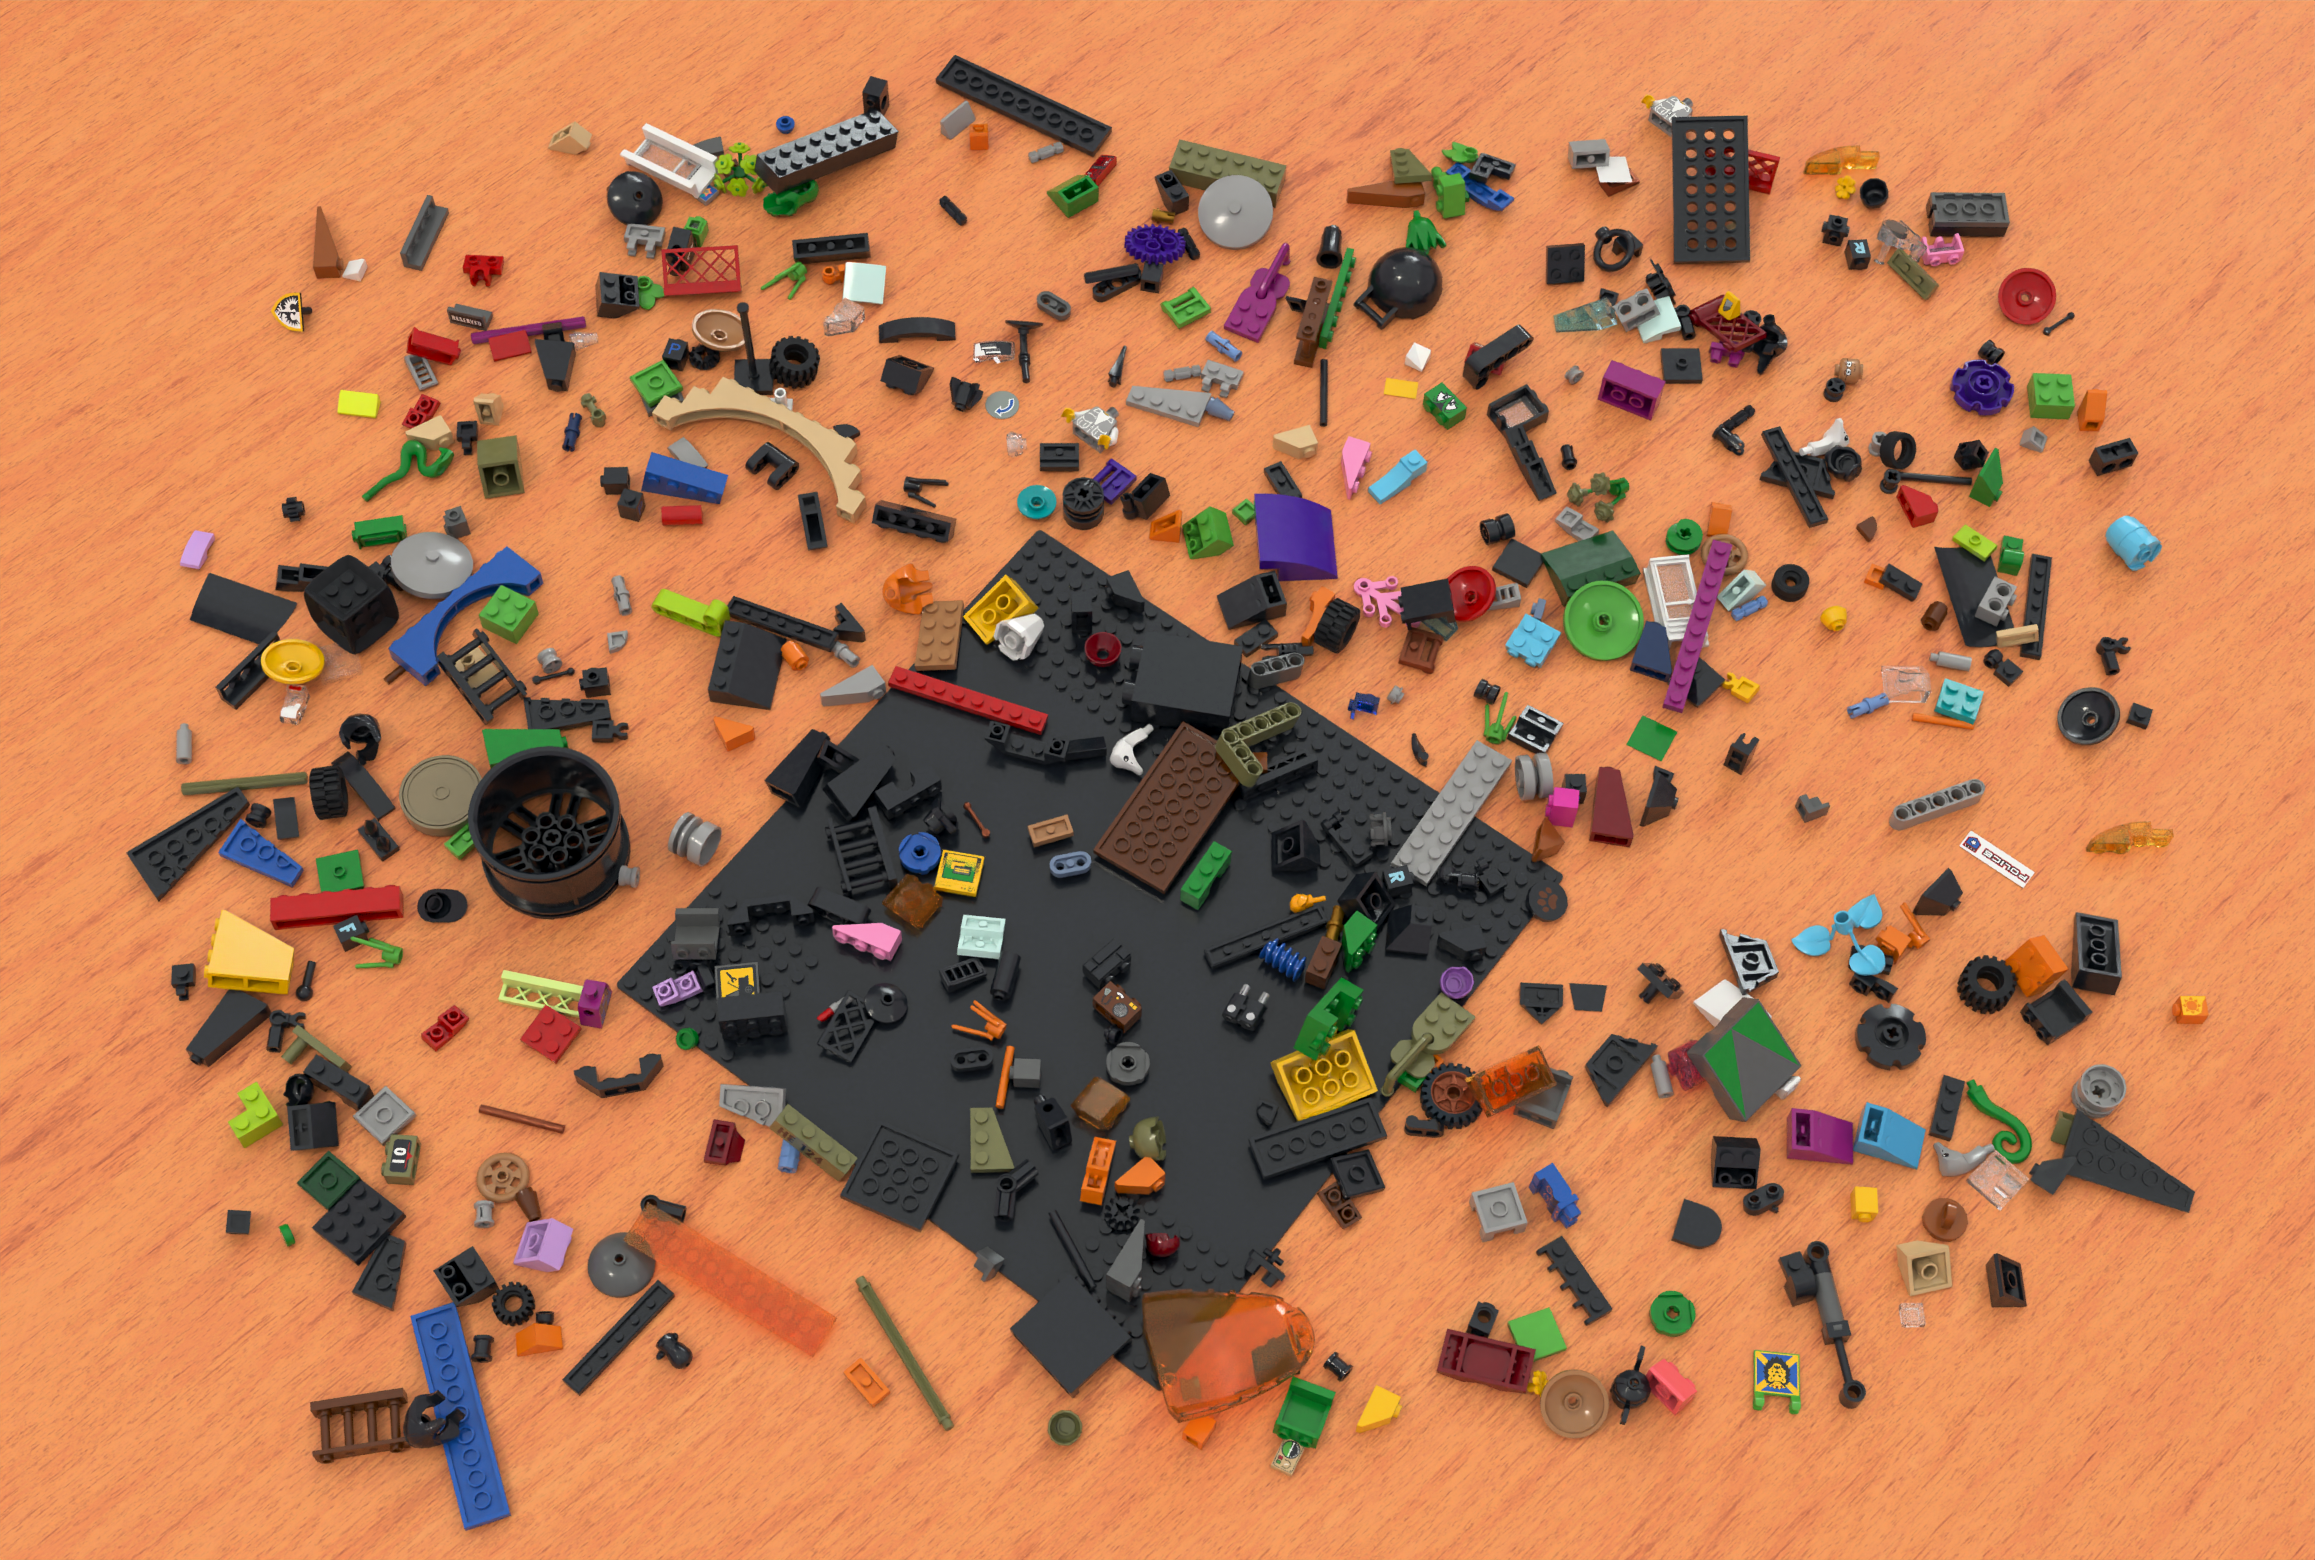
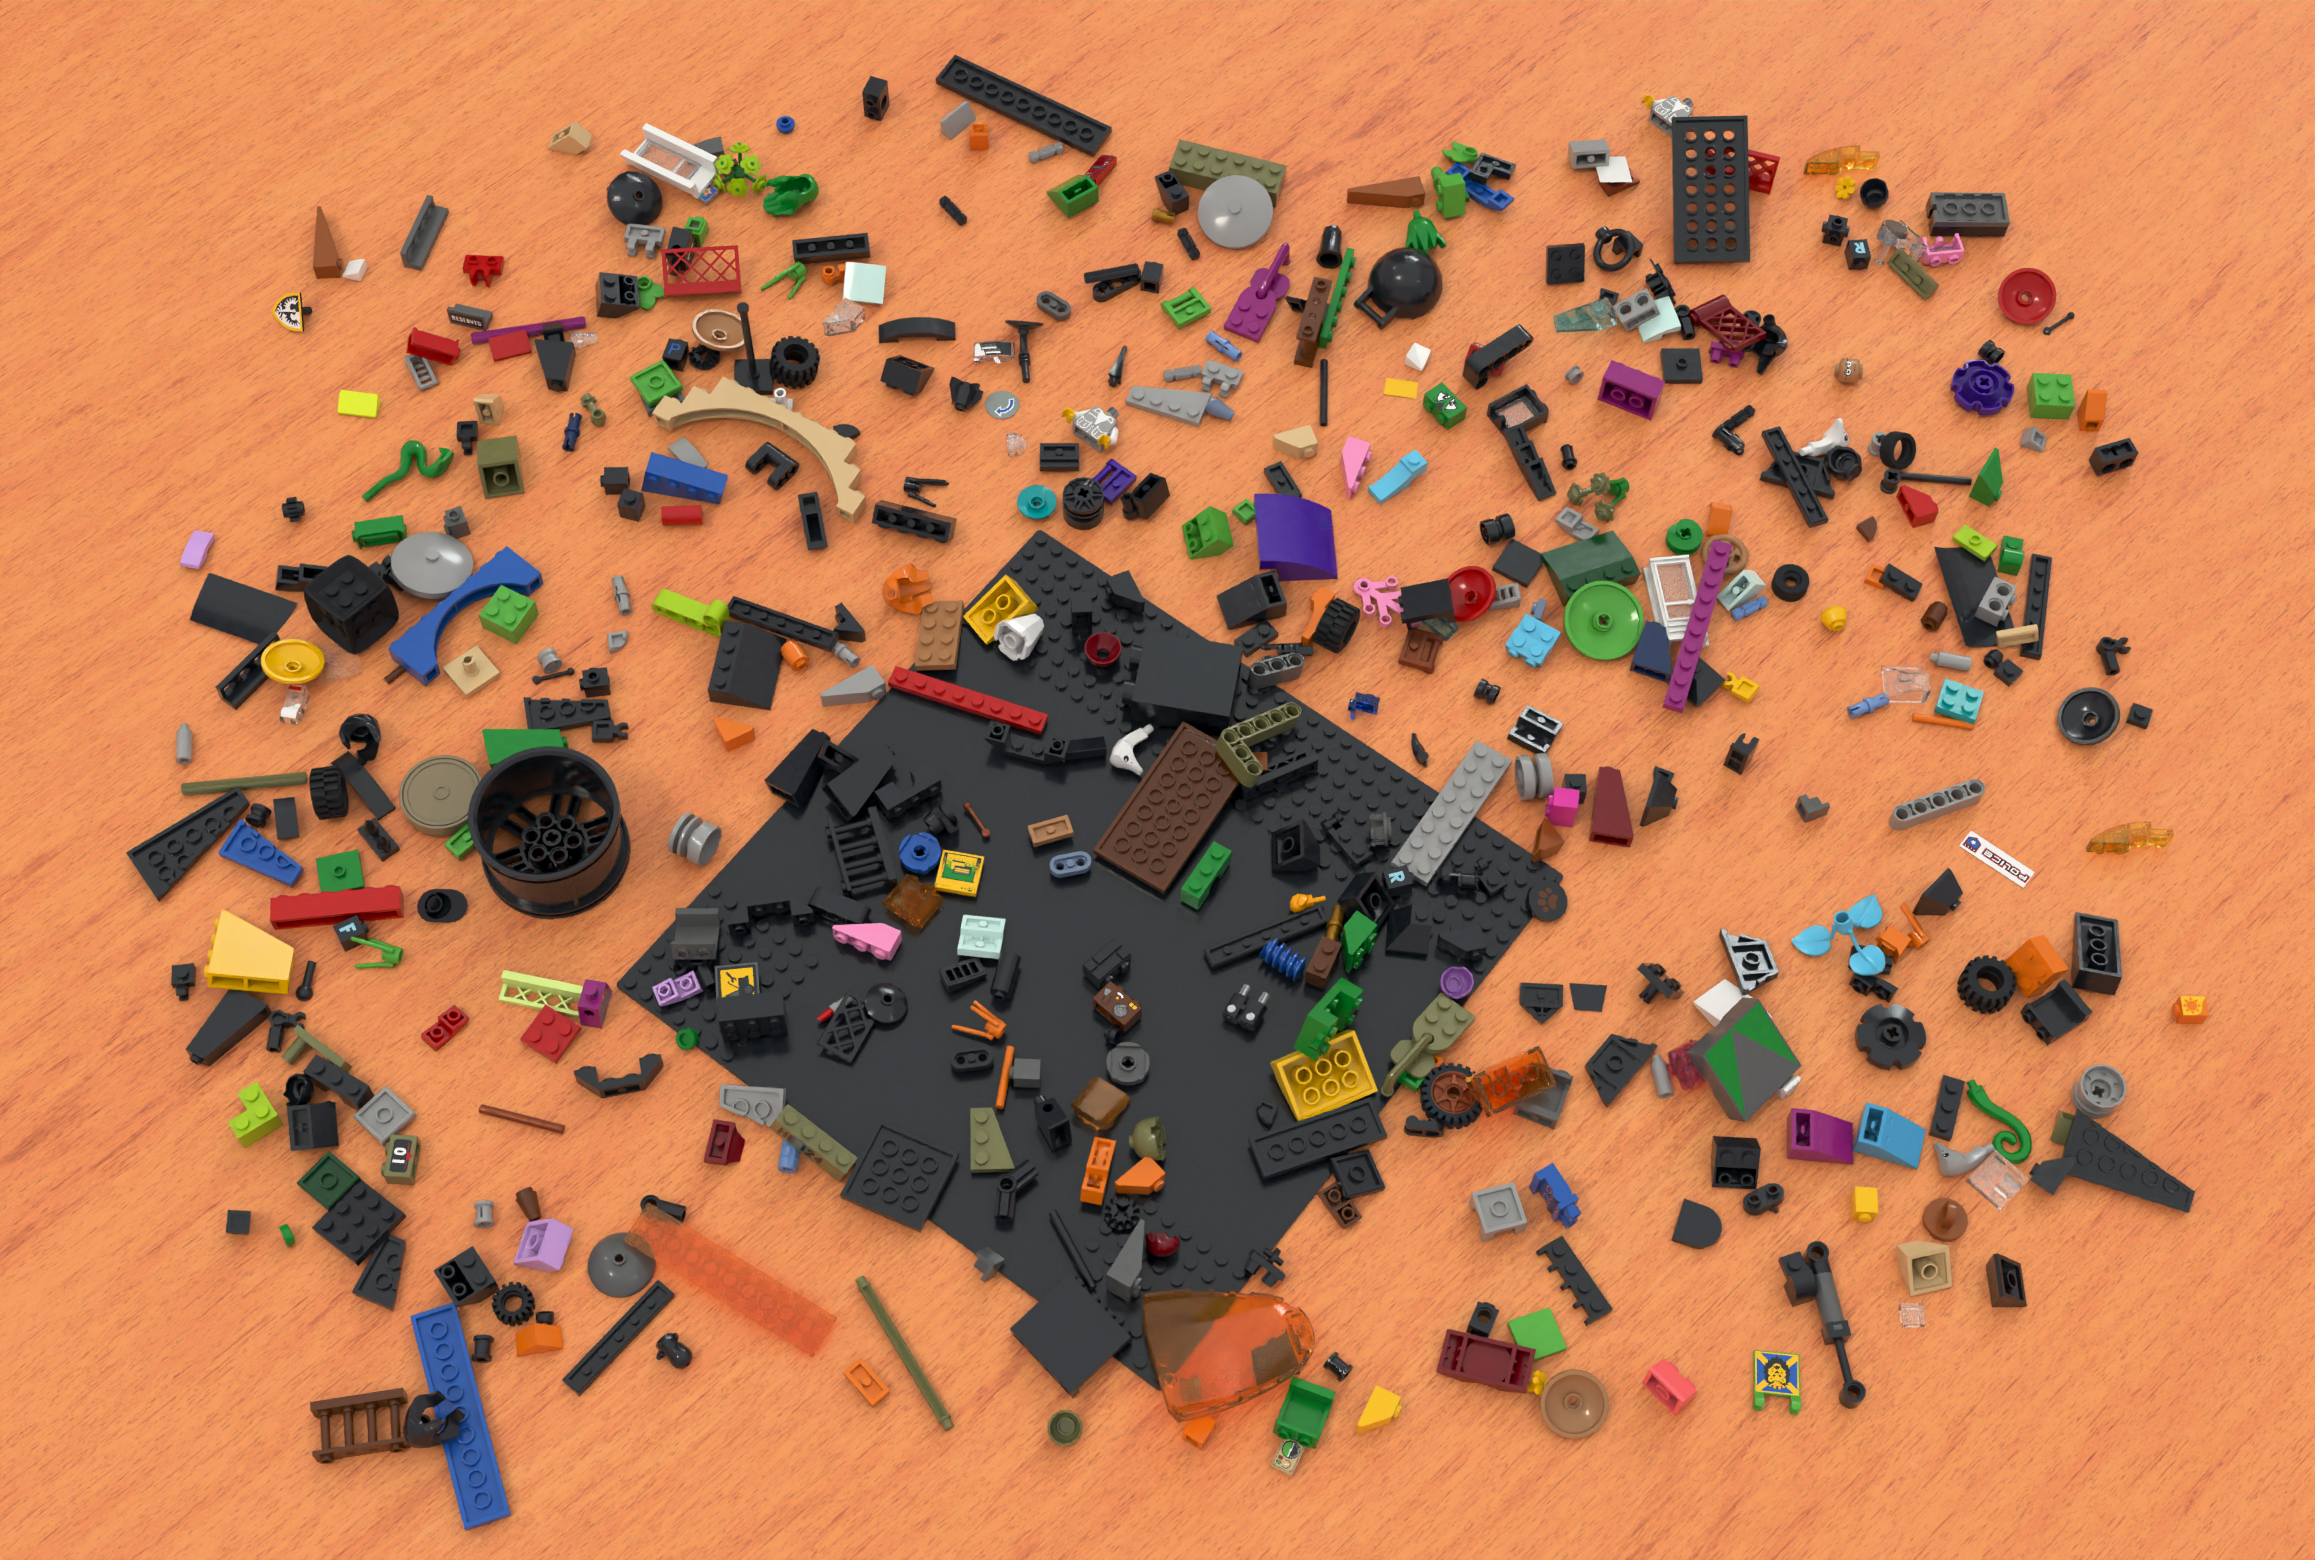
red slope [402,394,441,429] -> none
tan slope [405,415,455,451] -> none
black fence [435,628,527,726] -> none
medium nougat plate [476,1153,530,1203] -> none
light grey wheel [618,865,640,888] -> none
black brick [754,109,899,195] -> none
dark purple gear [1124,224,1186,265] -> none
orange slope [1149,509,1182,543] -> none
light grey plate [1387,685,1404,704] -> none
olive wing [1390,148,1432,184] -> none
bright green plant [1483,692,1516,744] -> none
black helmet [1610,1346,1651,1425] -> none
green sticker [1626,715,1677,761] -> none
green plate [1649,1291,1696,1337] -> none
yellow slope [1718,291,1741,320] -> none
black wheel [1823,378,1846,402] -> none
black brick [1954,440,1989,470] -> none
medium azure piece [2105,515,2162,571] -> none

